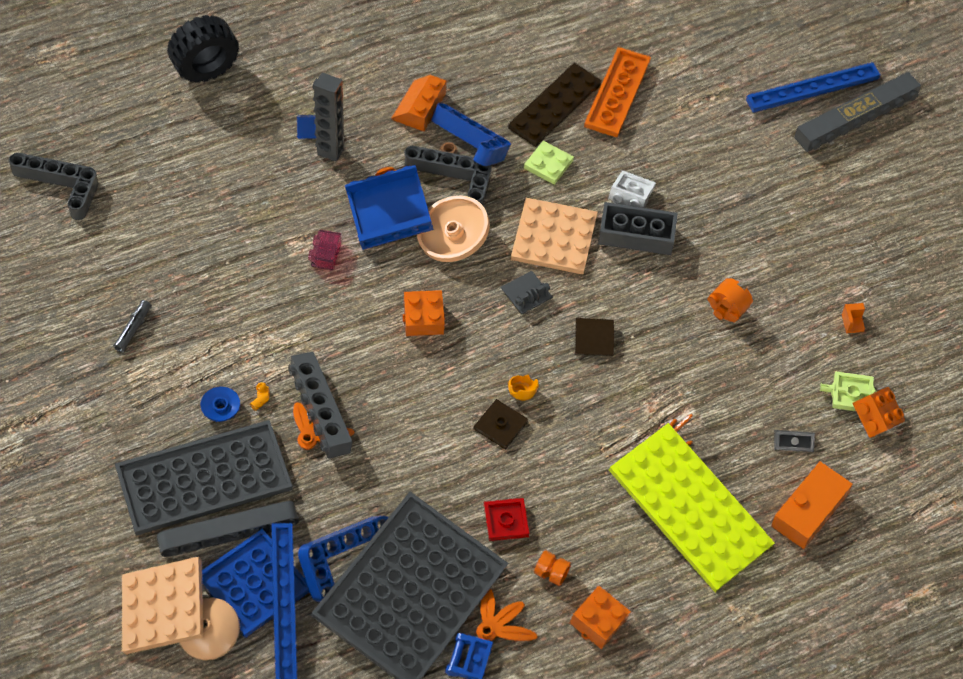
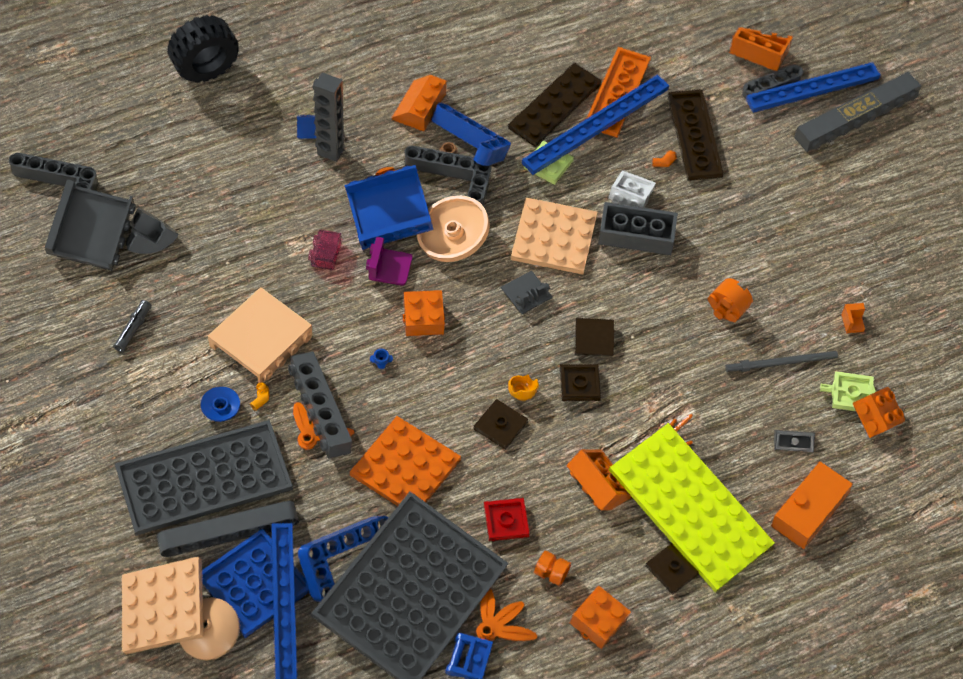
none -> dark grey panel [45,179,136,271]
none -> dark grey brick [126,207,179,254]
none -> light nougat panel [208,287,312,383]
none -> orange plate [350,416,461,506]
none -> magenta bracket [366,237,412,286]
none -> blue plate [370,348,393,369]
none -> blue plate [522,75,669,175]
none -> dark brown plate [560,364,601,401]
none -> orange slope [566,449,632,510]
none -> dark brown plate [645,543,699,595]
none -> orange arm [652,150,677,167]
none -> dark brown plate [667,89,724,181]
none -> dark grey bar [725,351,838,372]
none -> orange wedge [729,27,793,71]
none -> dark grey beam [742,65,803,98]

